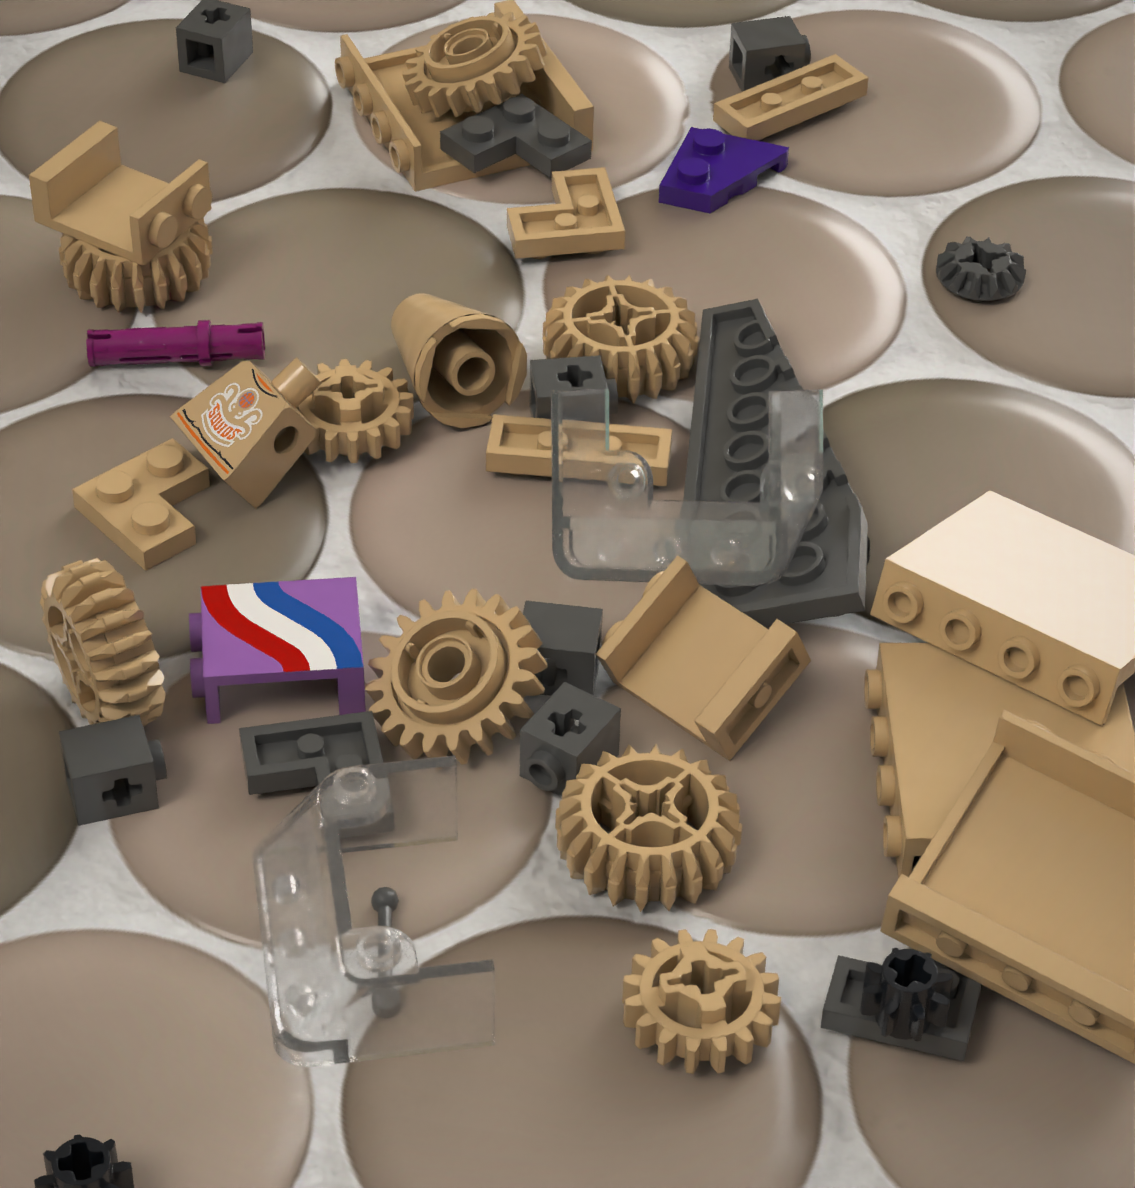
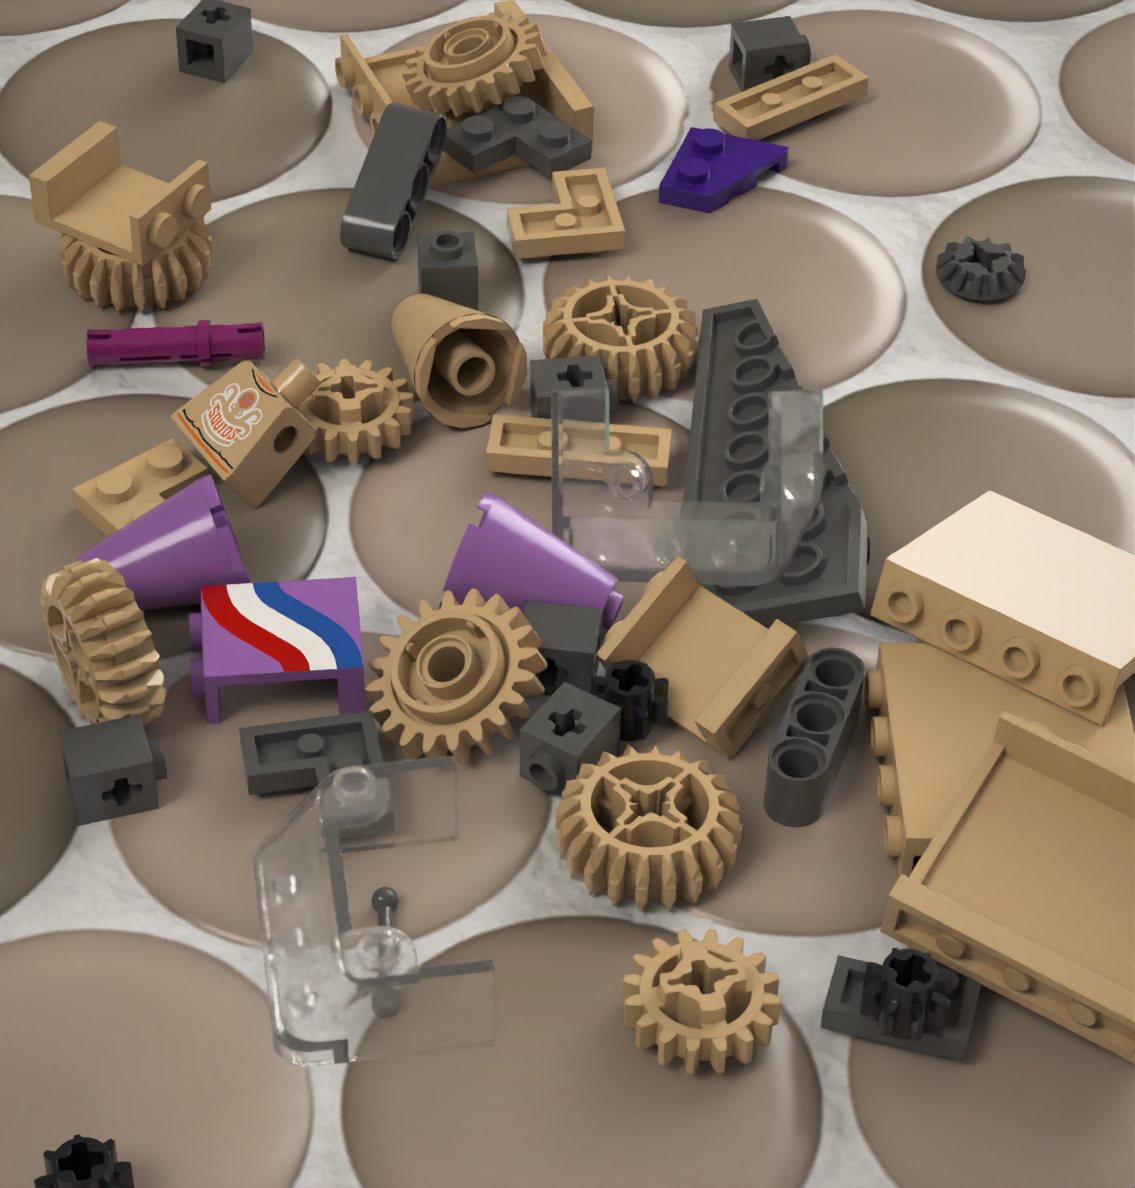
none -> medium lavender cone [77,475,252,611]
none -> dark grey beam [340,103,447,260]
none -> dark grey brick [417,231,478,311]
none -> medium lavender cone [439,492,625,630]
none -> black gear [590,660,669,742]
none -> dark grey beam [764,647,865,828]

